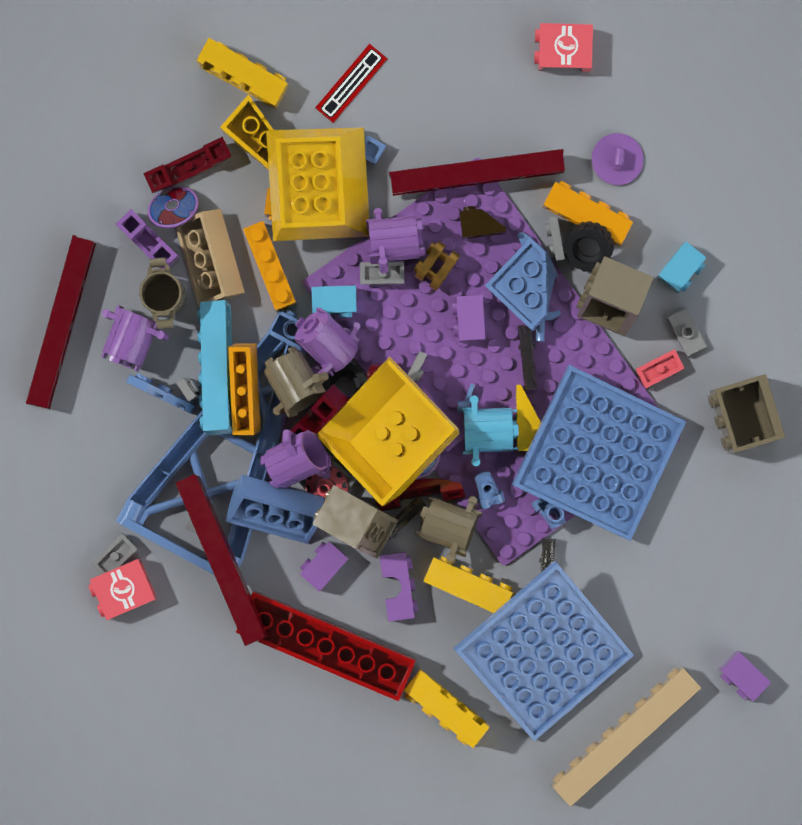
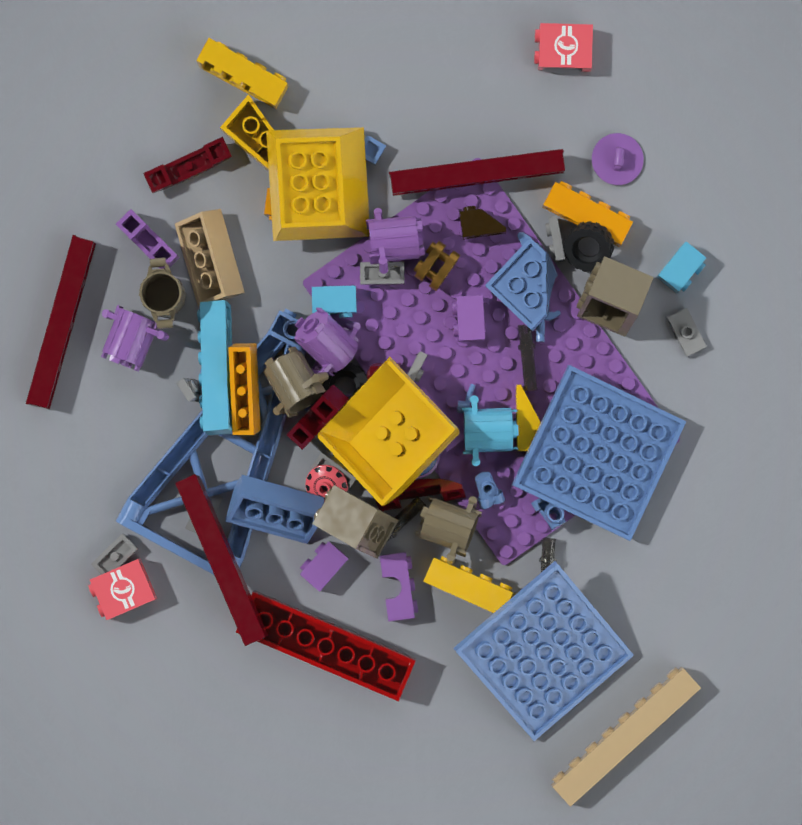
medium blue plate [126,373,196,414] -> none
shield [148,187,199,228] -> none
light orange brick [243,221,297,312] -> none
medium lavender container [260,430,331,489] -> none
sticker [315,43,388,123] -> none
yellow wedge [404,669,490,748] -> none
coral plate [635,349,685,388] -> none
dark tan container [708,374,786,454] -> none
medium lavender brick [718,651,771,702] -> none

